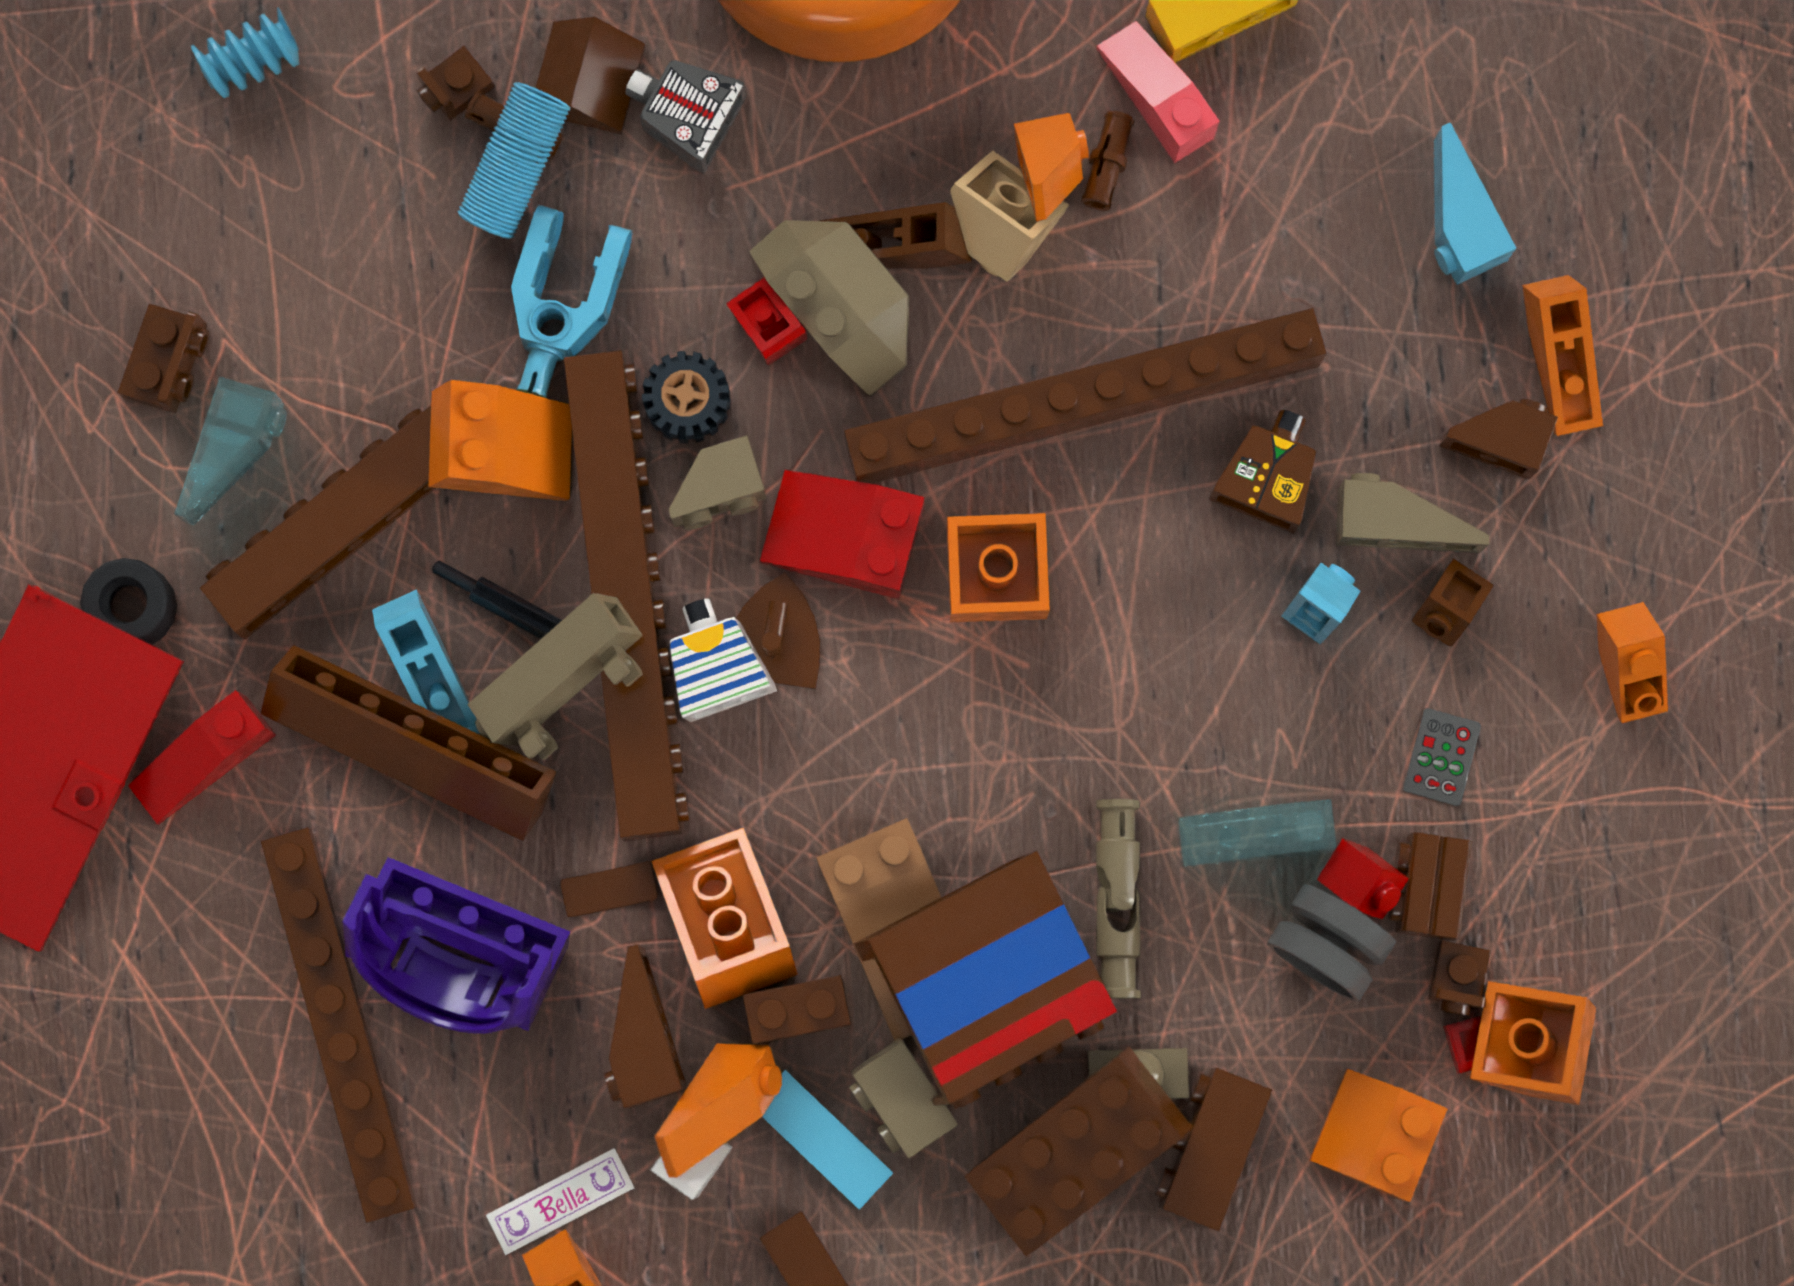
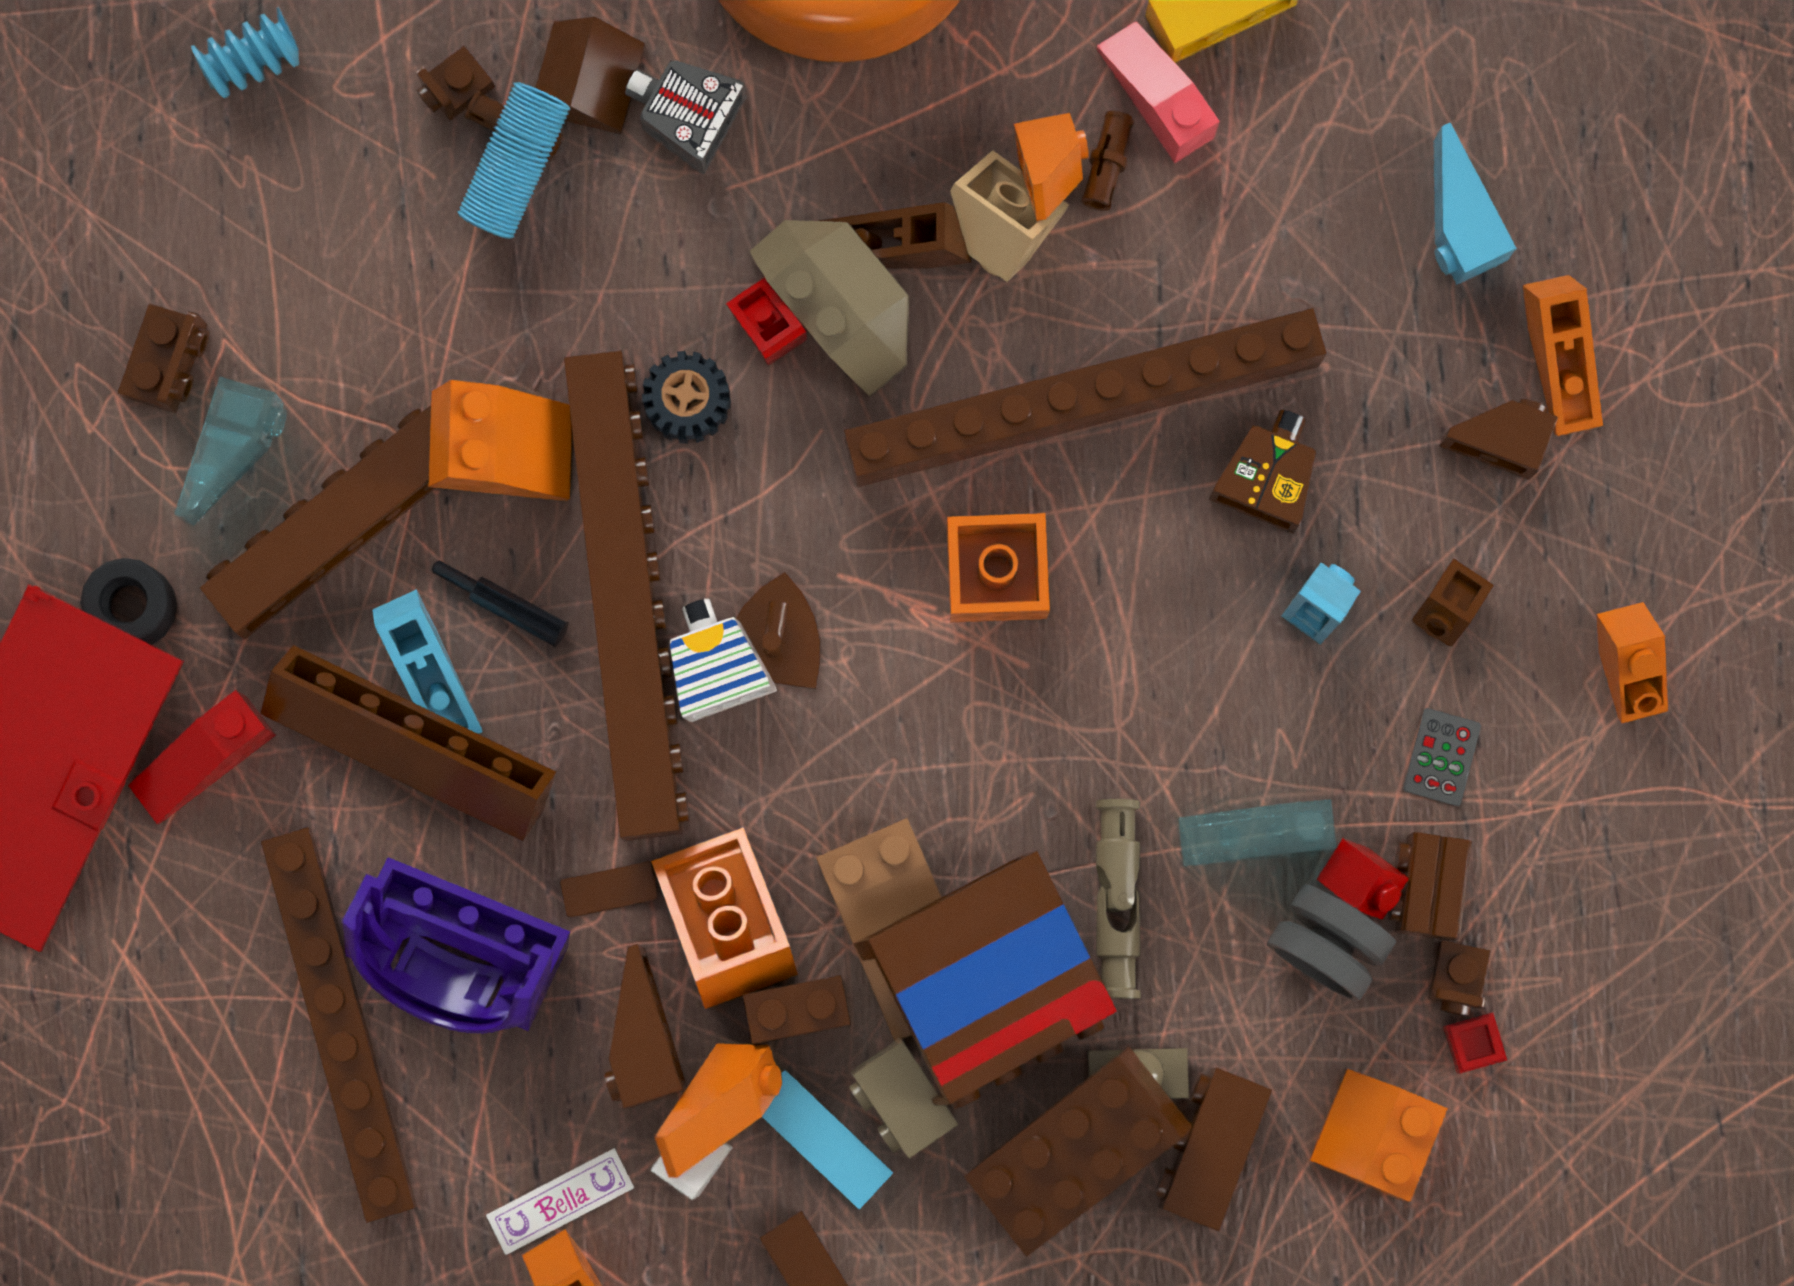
dark tan brick [467,593,643,760] -> none
medium azure piece [511,205,632,398] -> none
dark tan slope [669,435,766,530] -> none
red slope [759,470,925,600] -> none
dark tan slope [1336,473,1489,553] -> none
orange slope [1470,981,1596,1105] -> none

